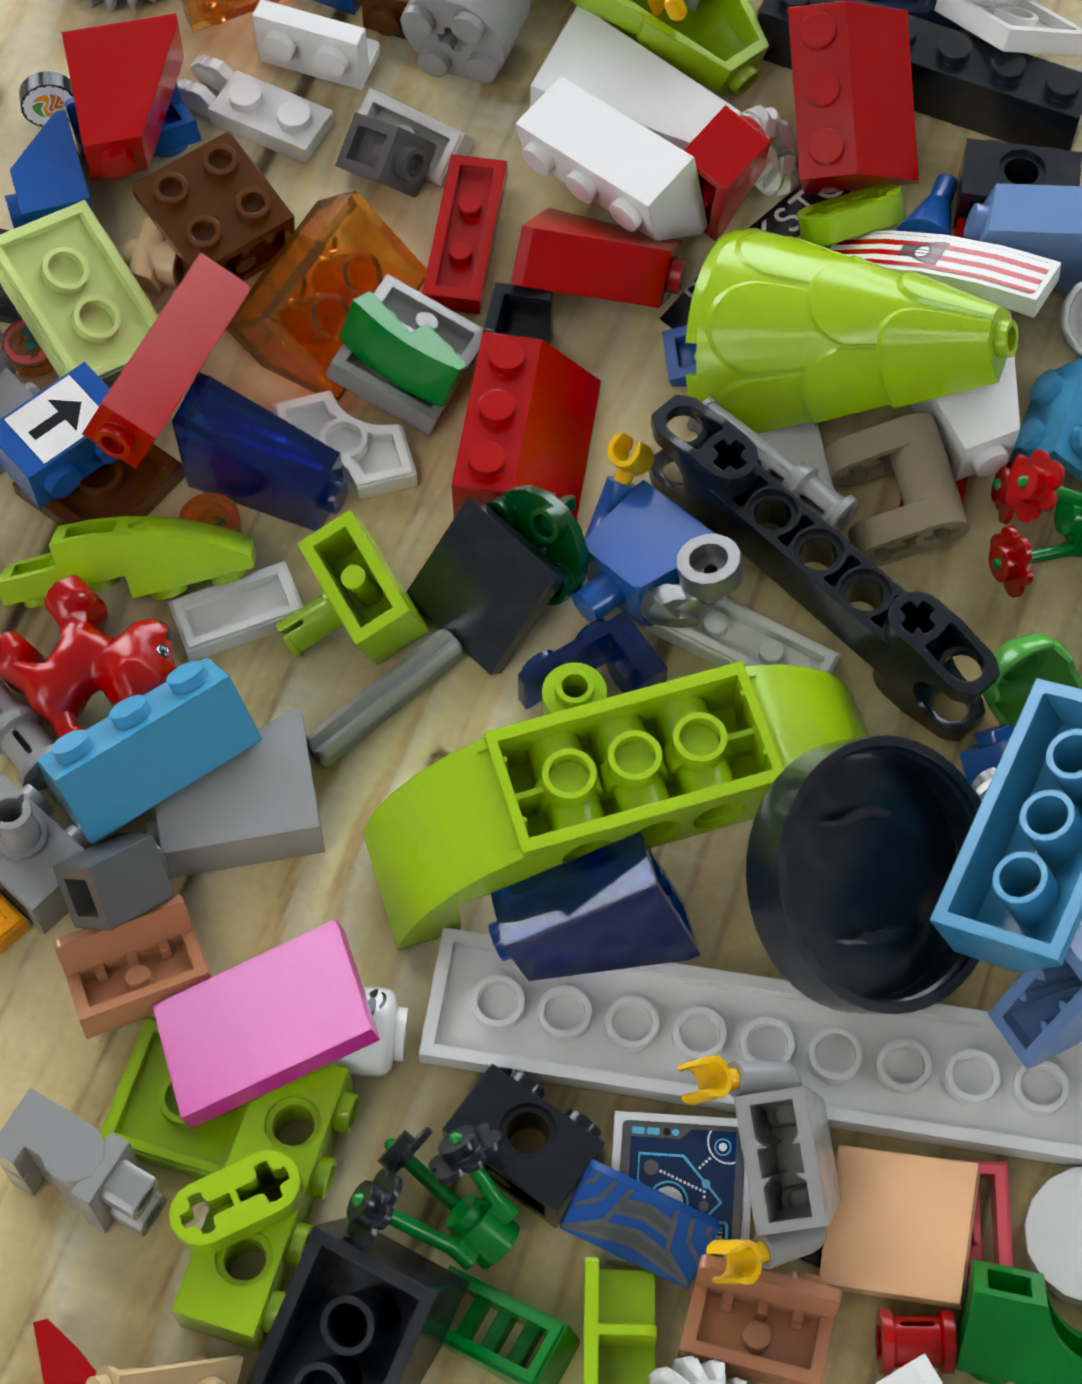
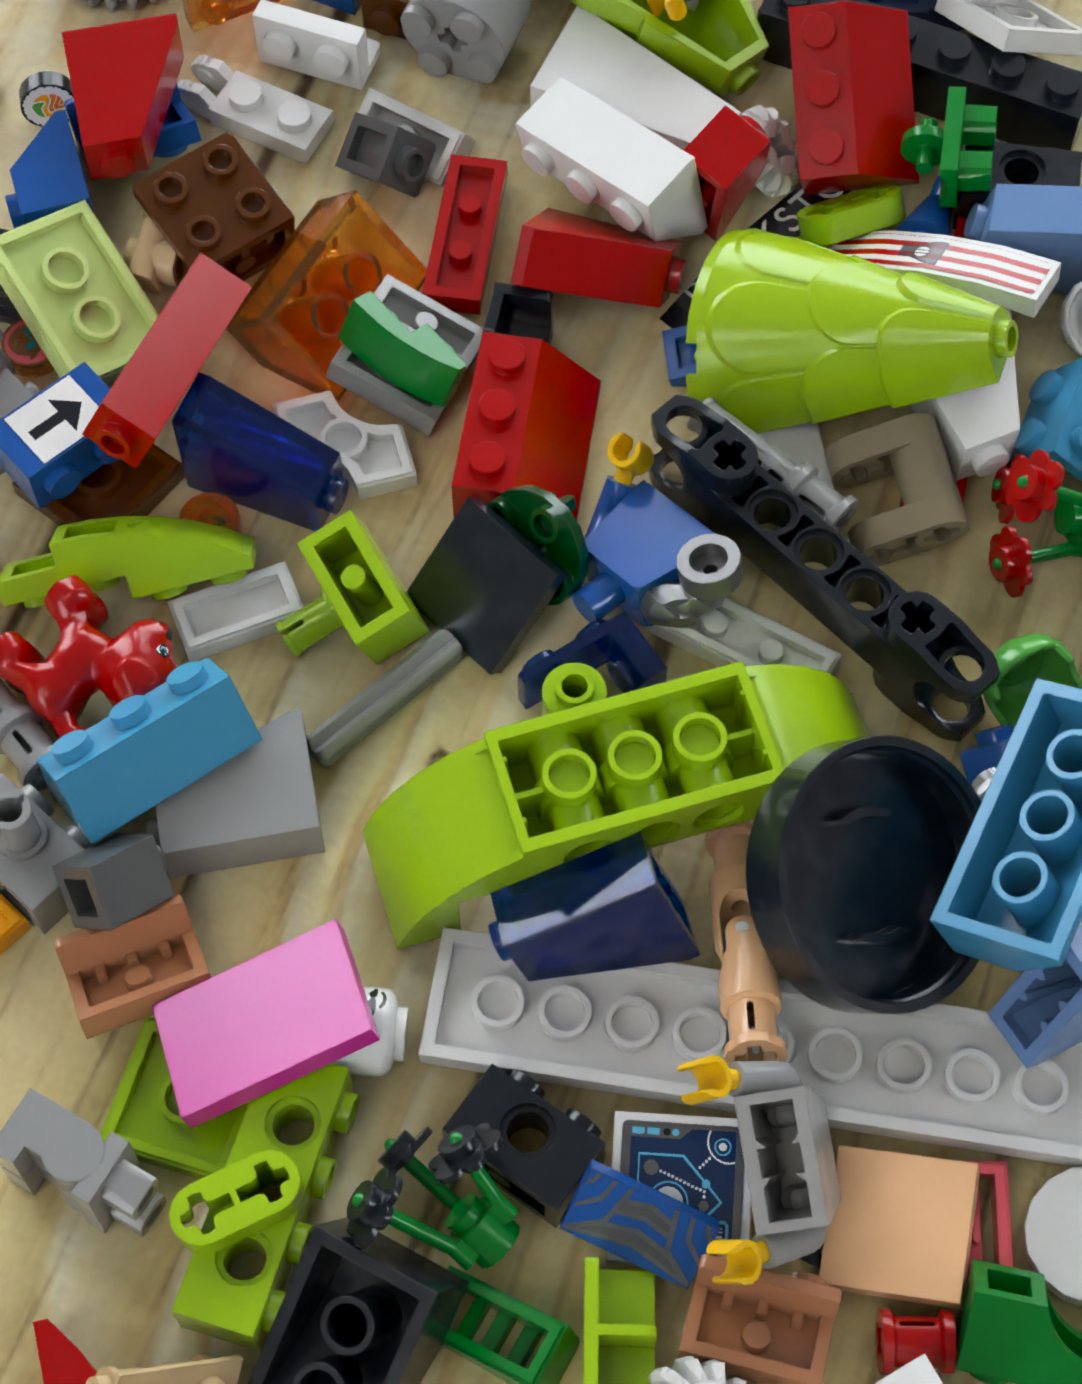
none -> light nougat piece [705,821,788,1065]
none -> green hips [900,86,998,208]

